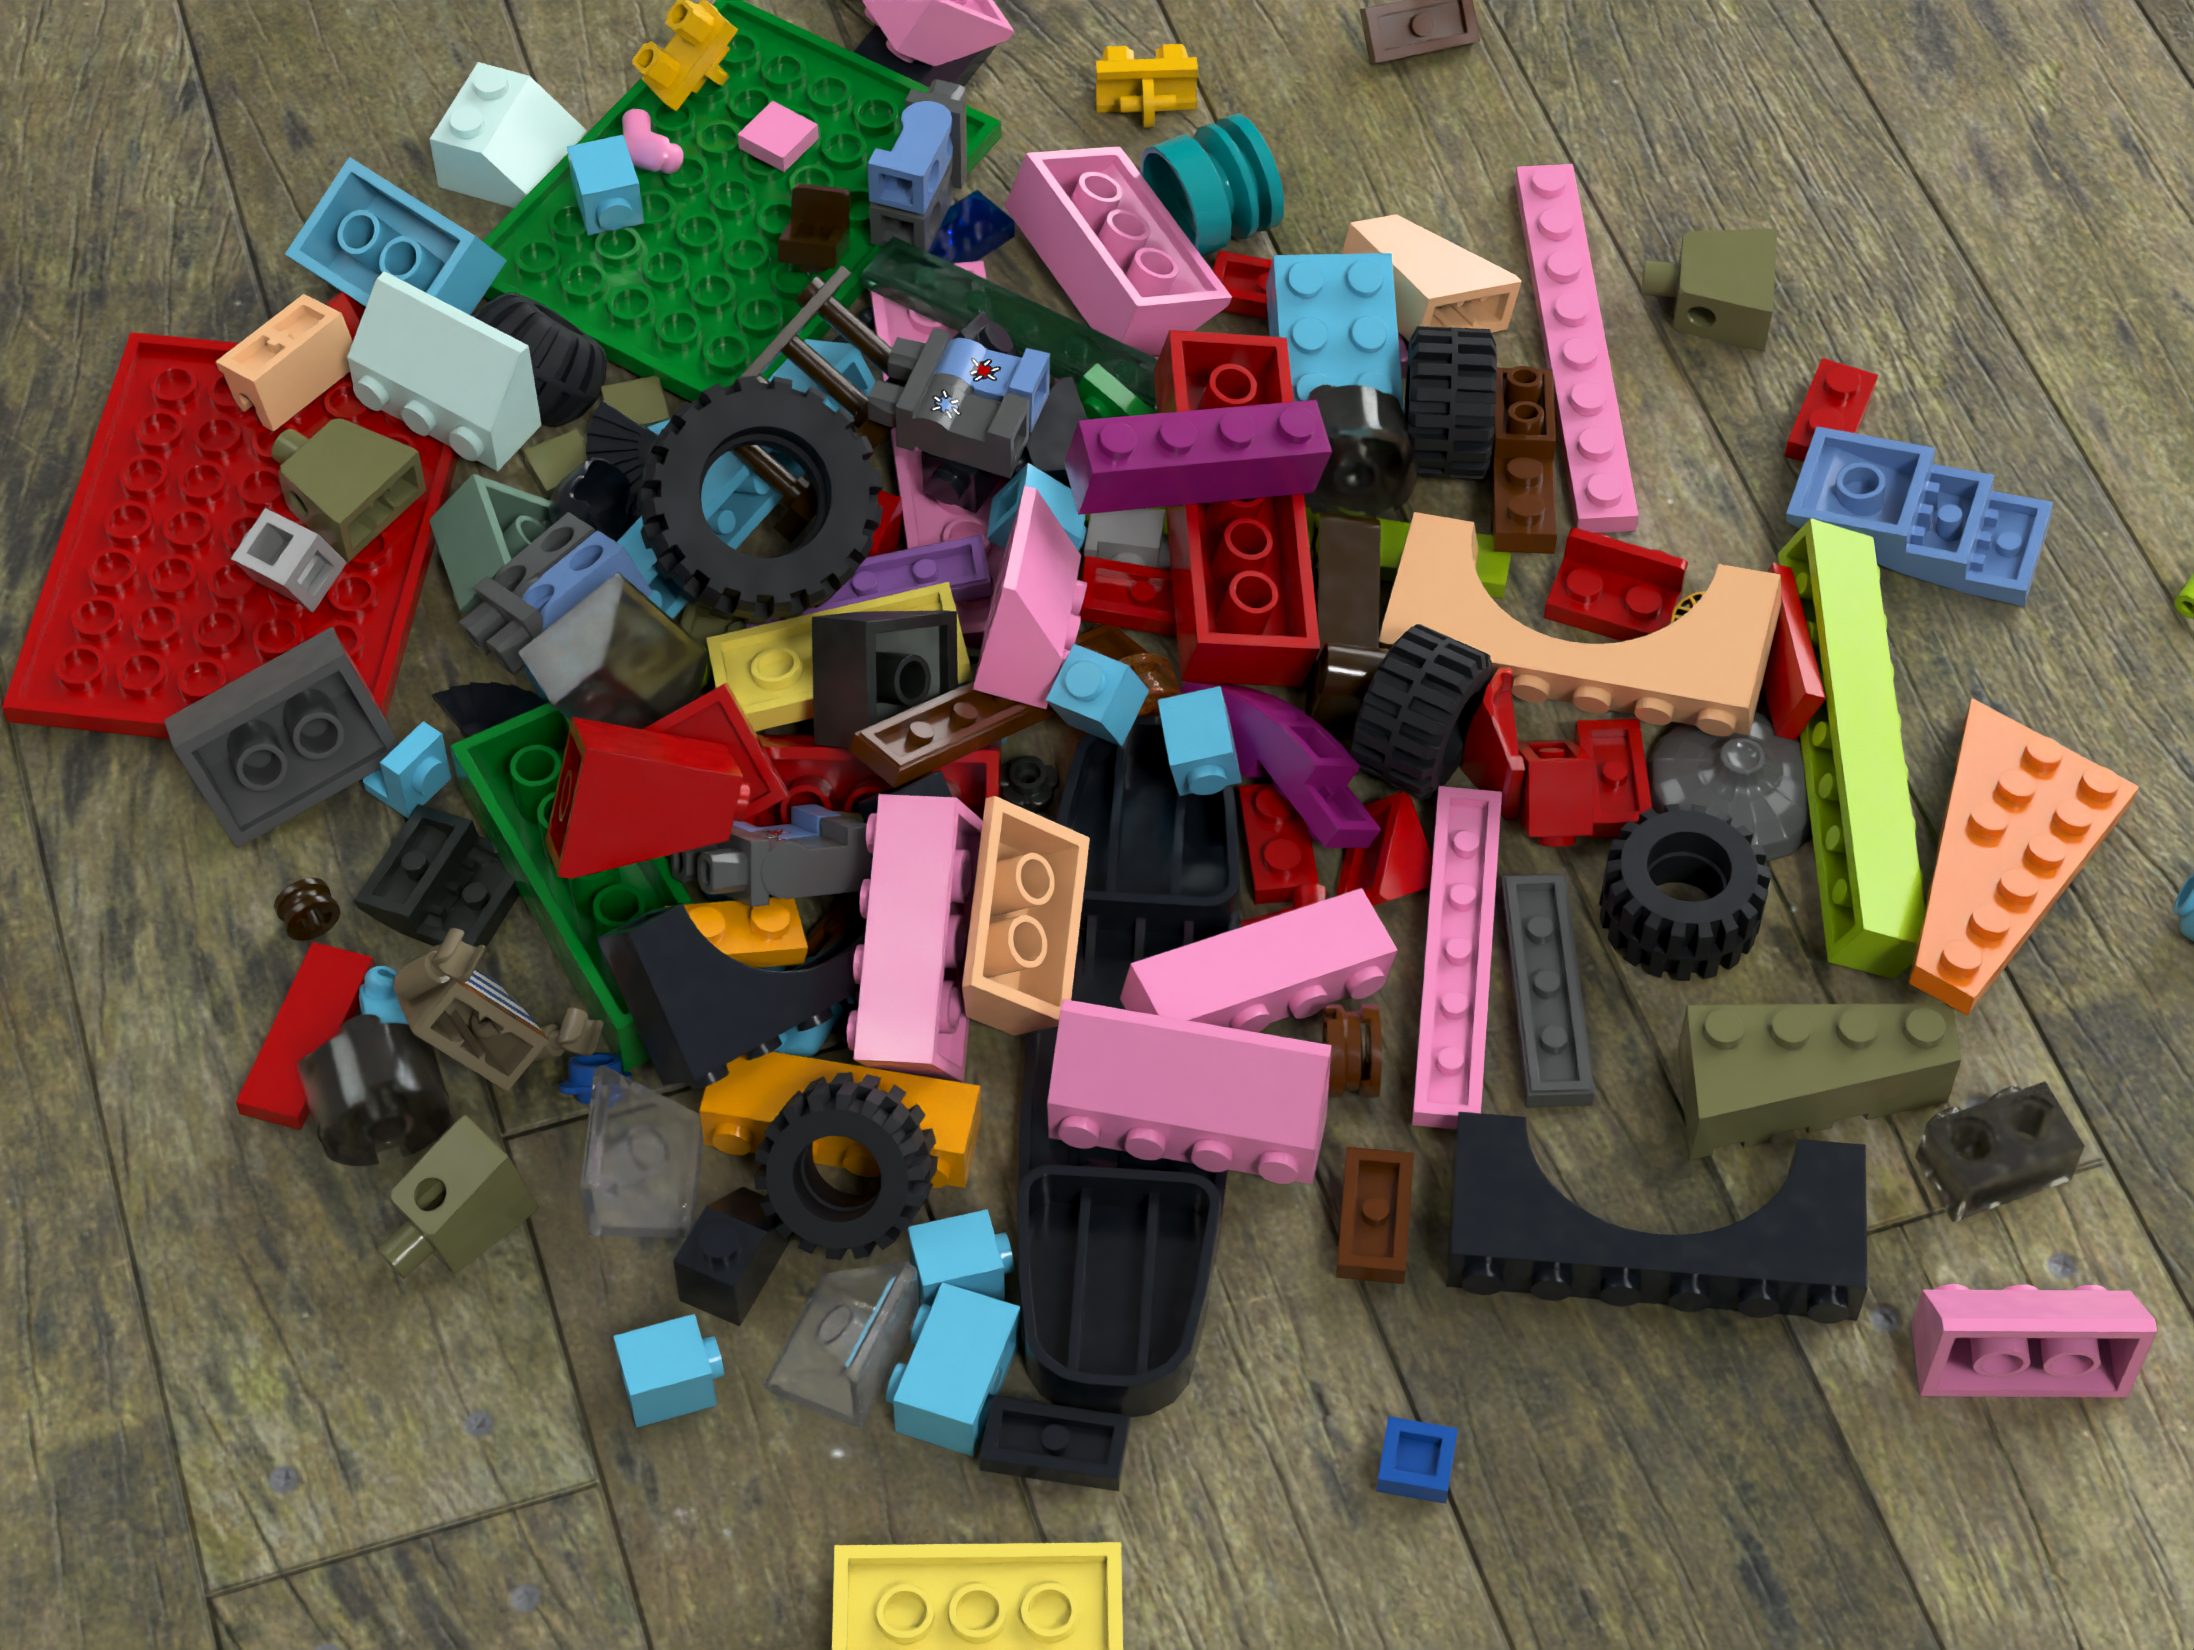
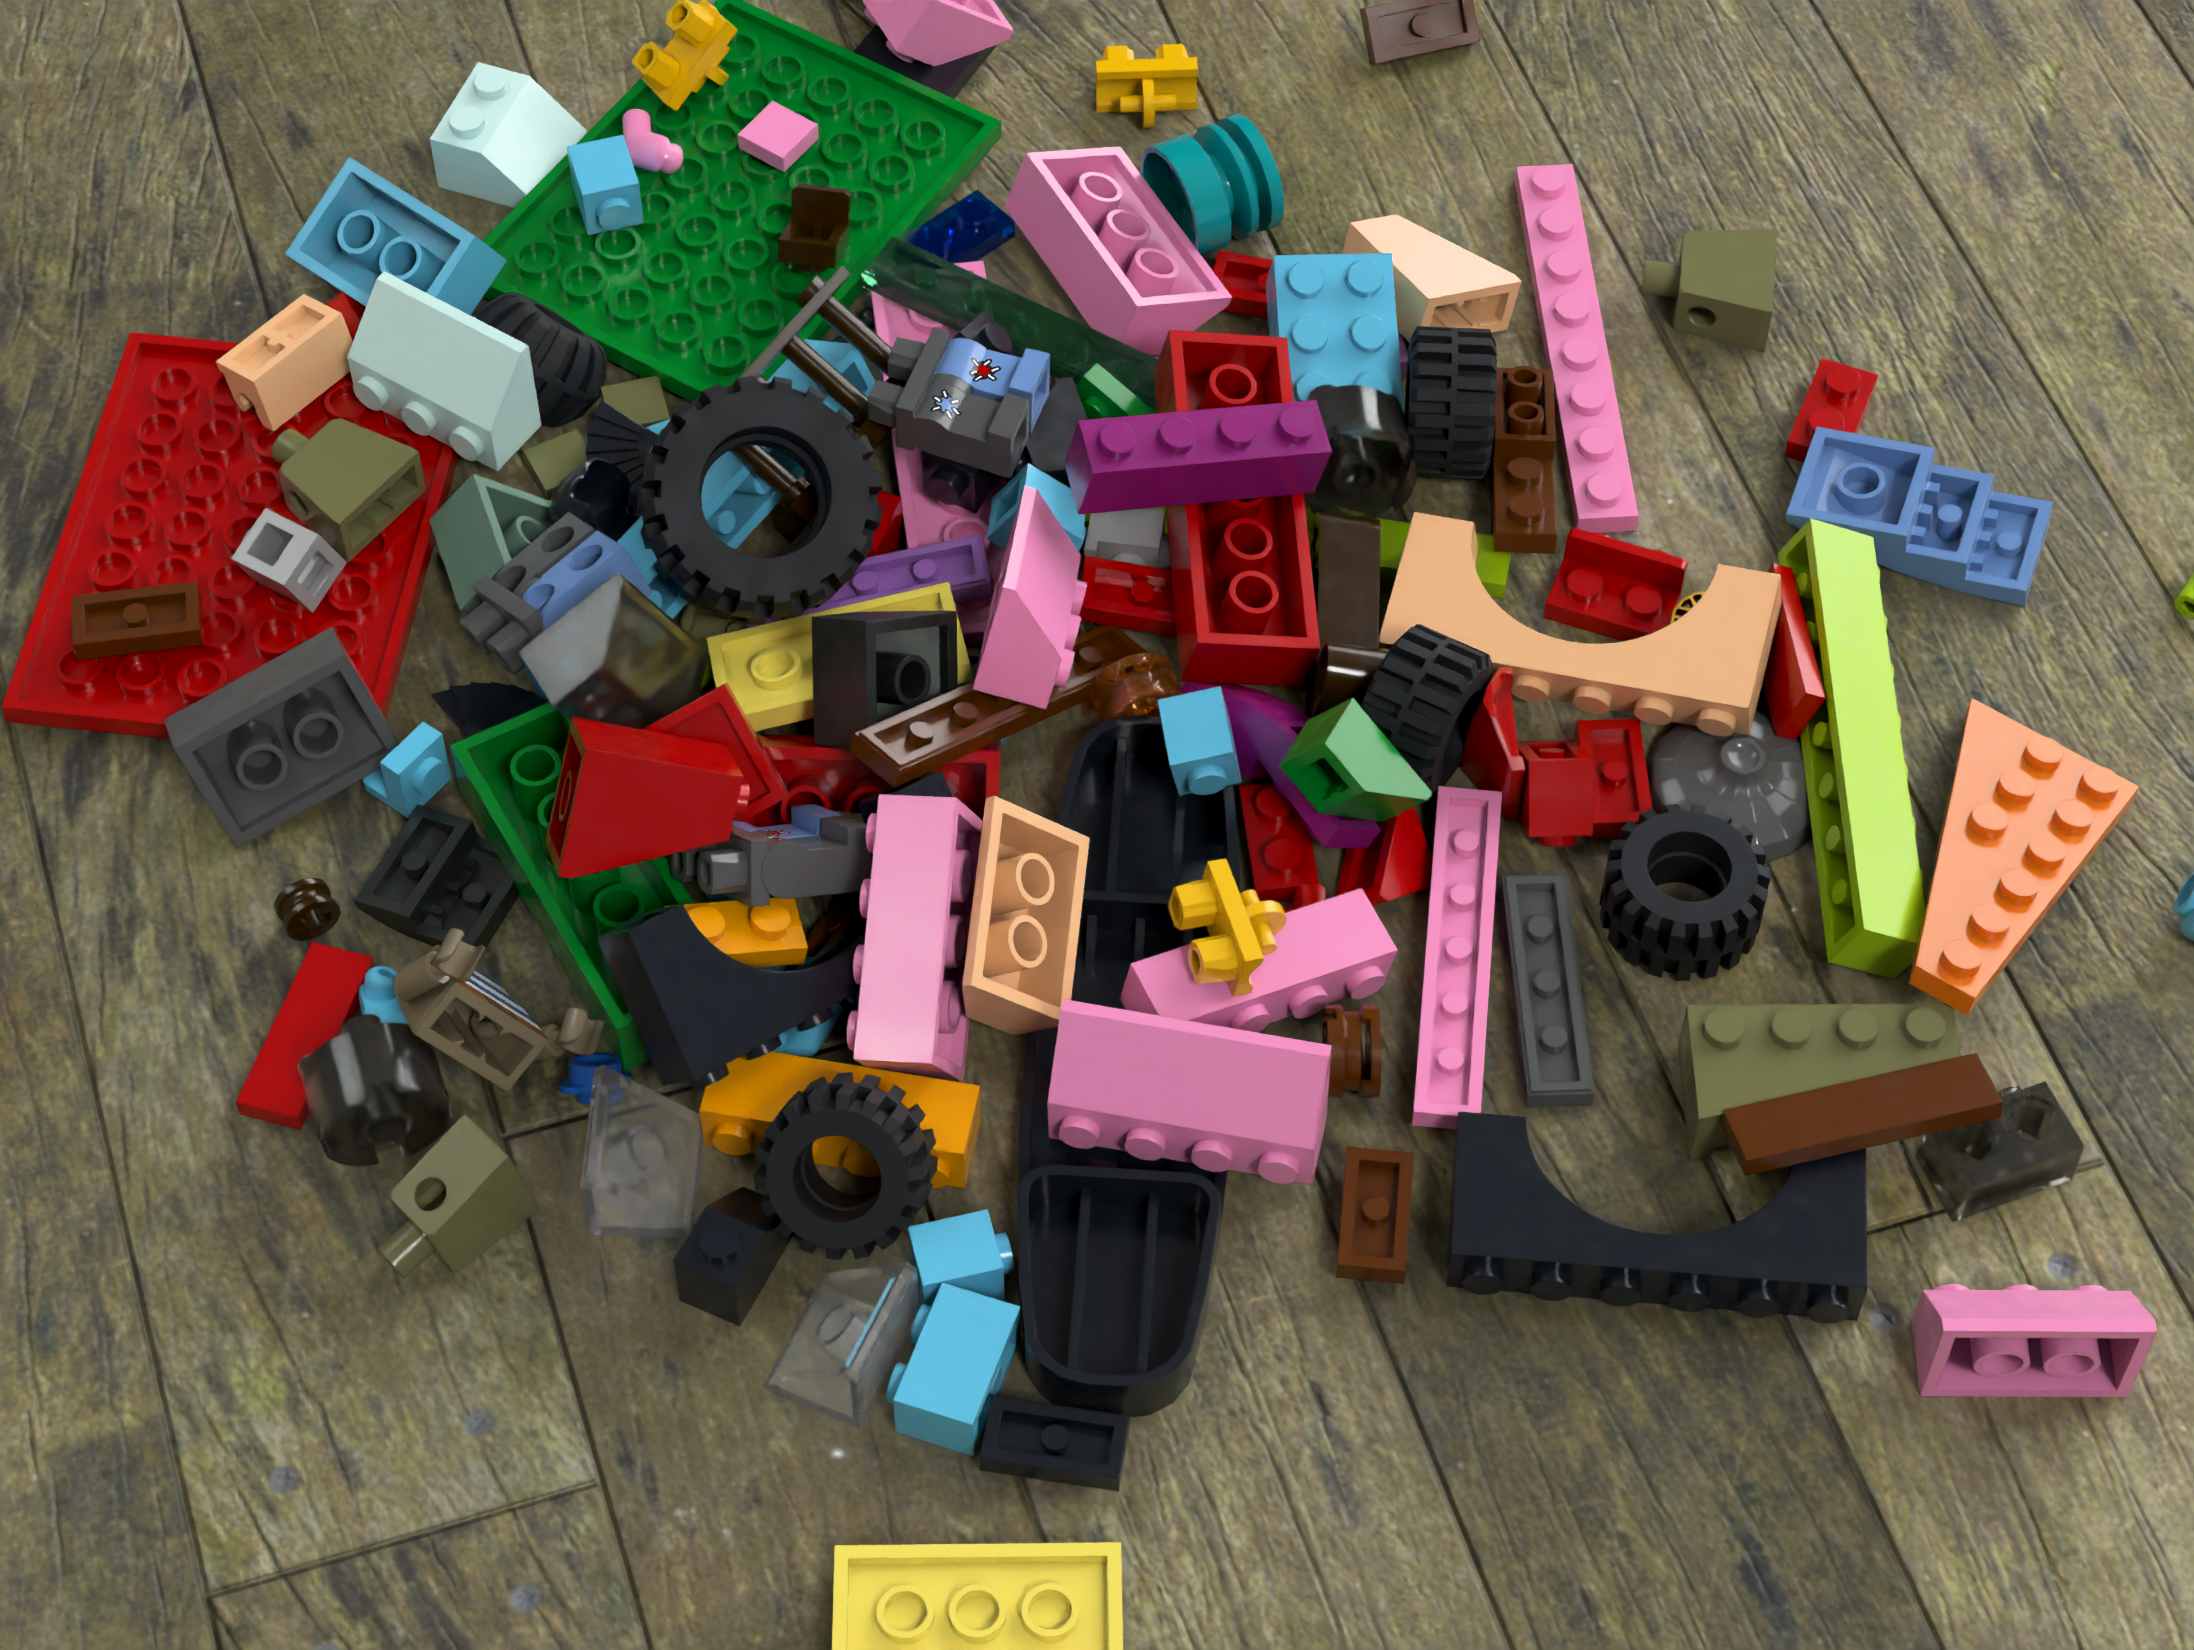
medium azure brick [613,1314,725,1428] -> none
hips [868,79,967,257] -> none
pearl dark grey plate [1001,756,1060,814] -> none
medium azure brick [1046,644,1150,746] -> none
blue plate [1376,1416,1458,1504] -> none
none -> reddish brown plate [71,581,203,660]
none -> yellow hips [1168,858,1287,997]
none -> green slope [1279,698,1432,822]
none -> reddish brown tile [1721,1053,2004,1176]

